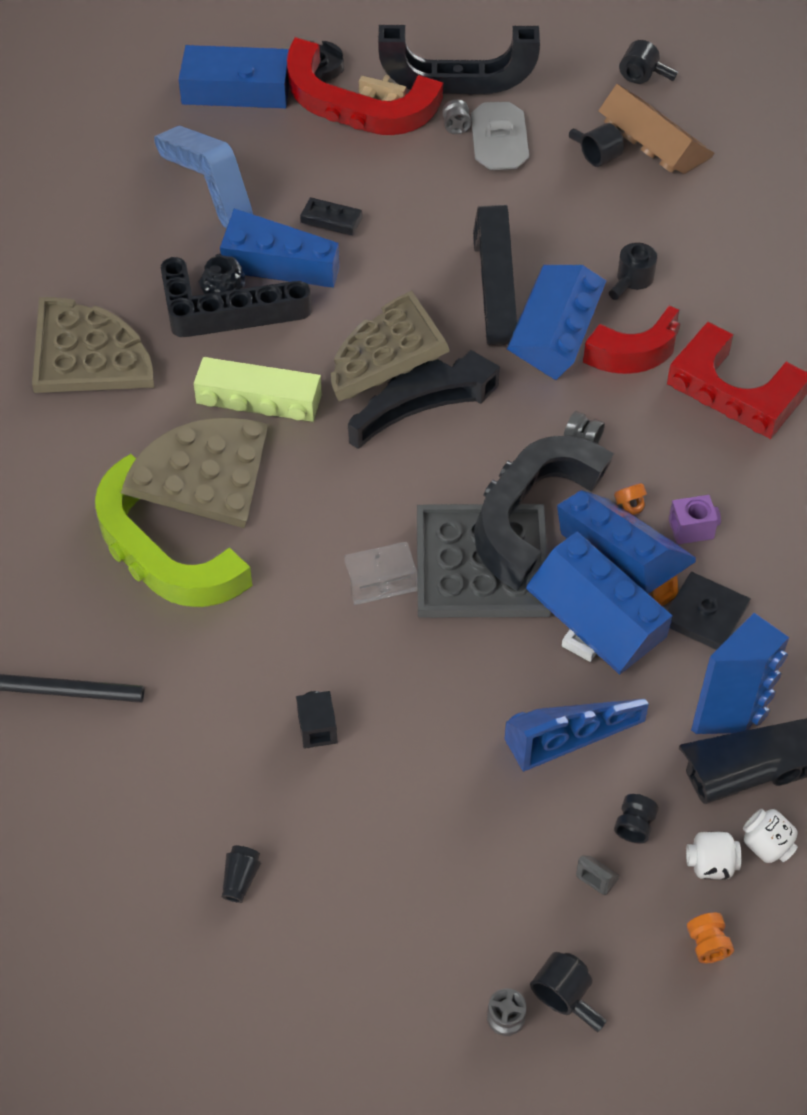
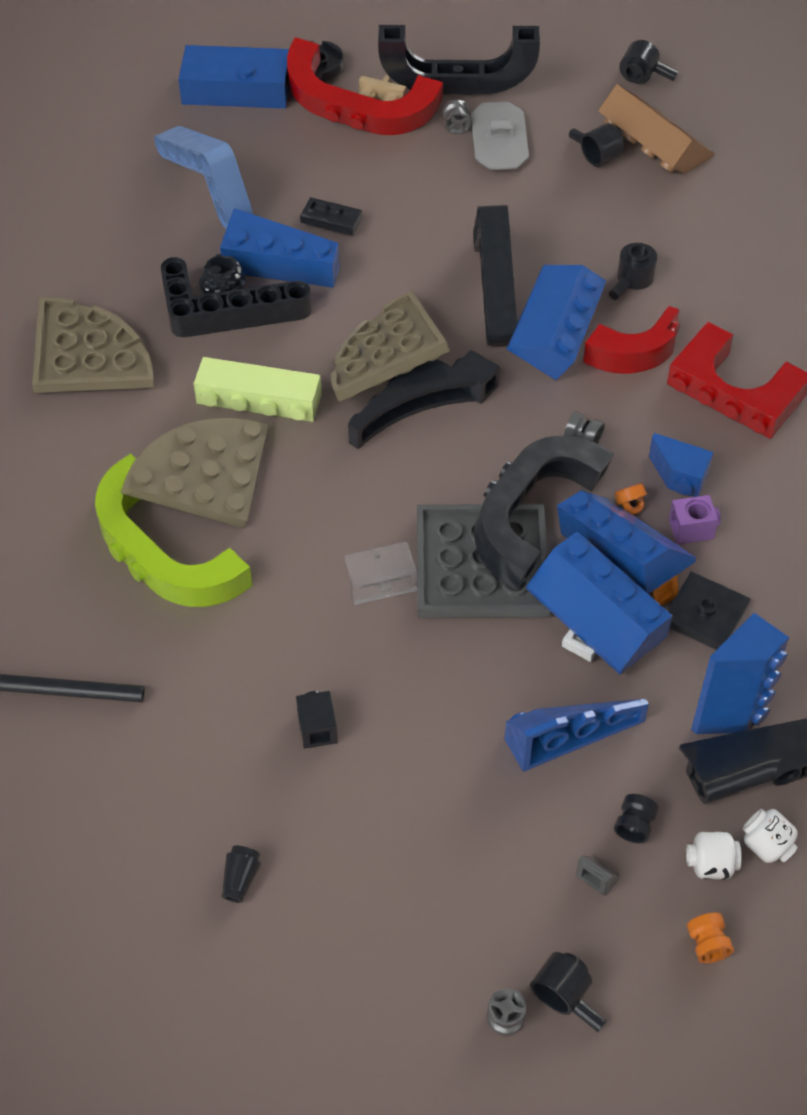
none -> blue slope [649,433,714,497]

